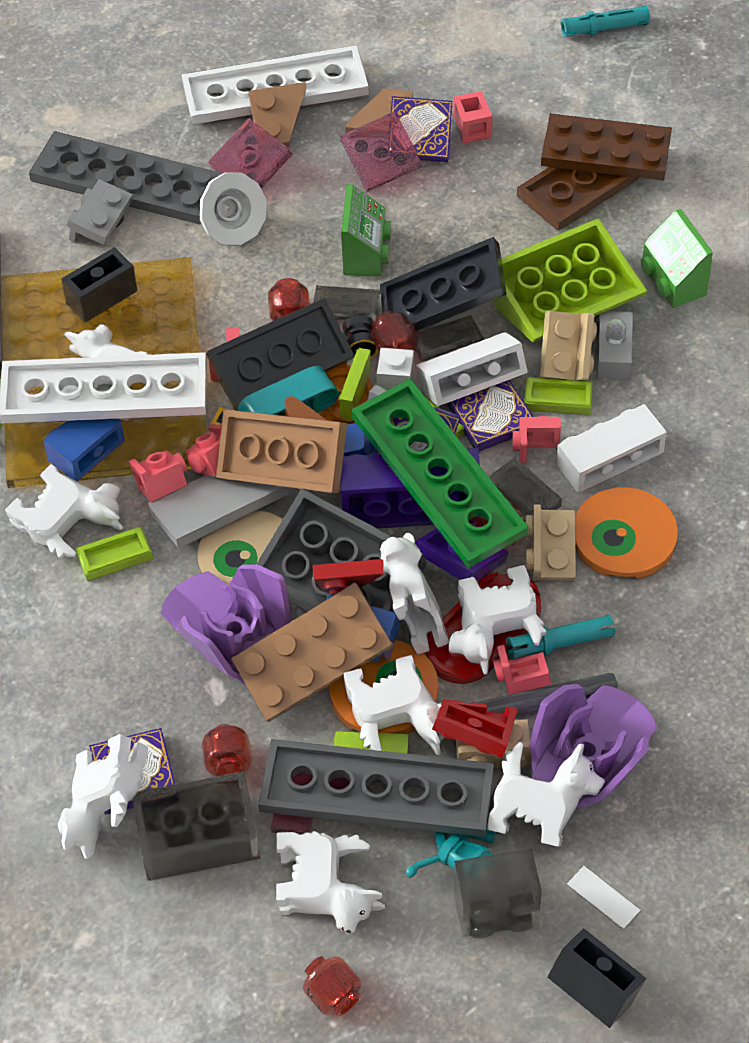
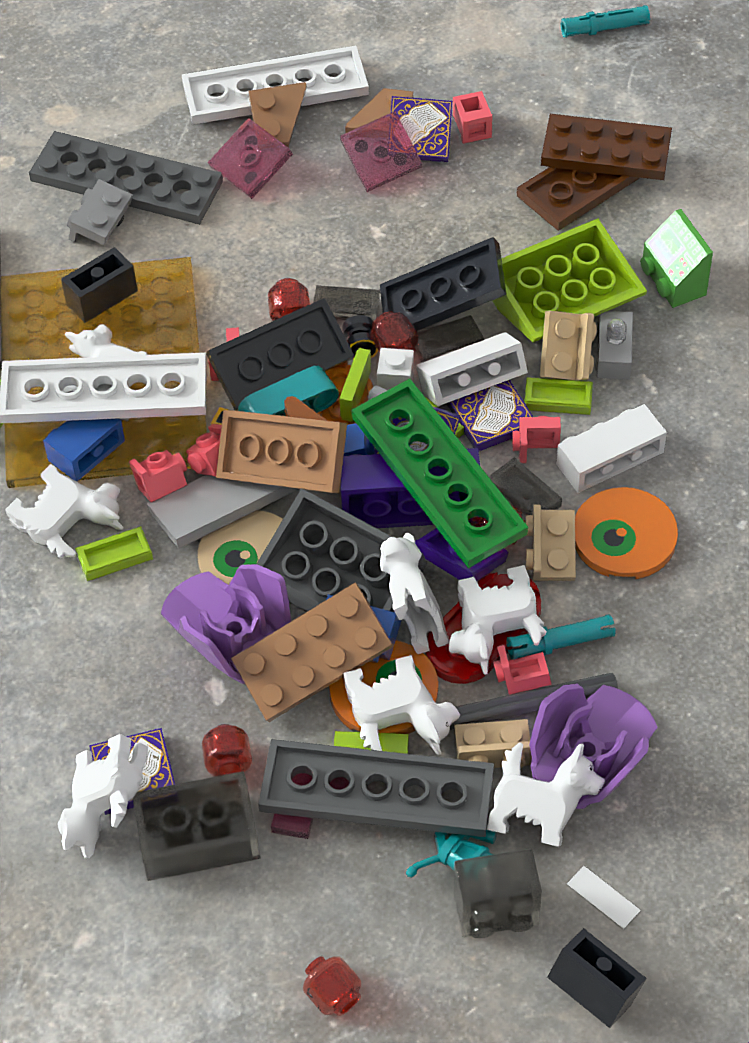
white hat [200,172,267,245] -> none
white animal [276,831,385,934] -> none
red wing [313,559,384,596] -> none
bright green slope [341,184,391,276] -> none
red wing [432,699,518,758] -> none

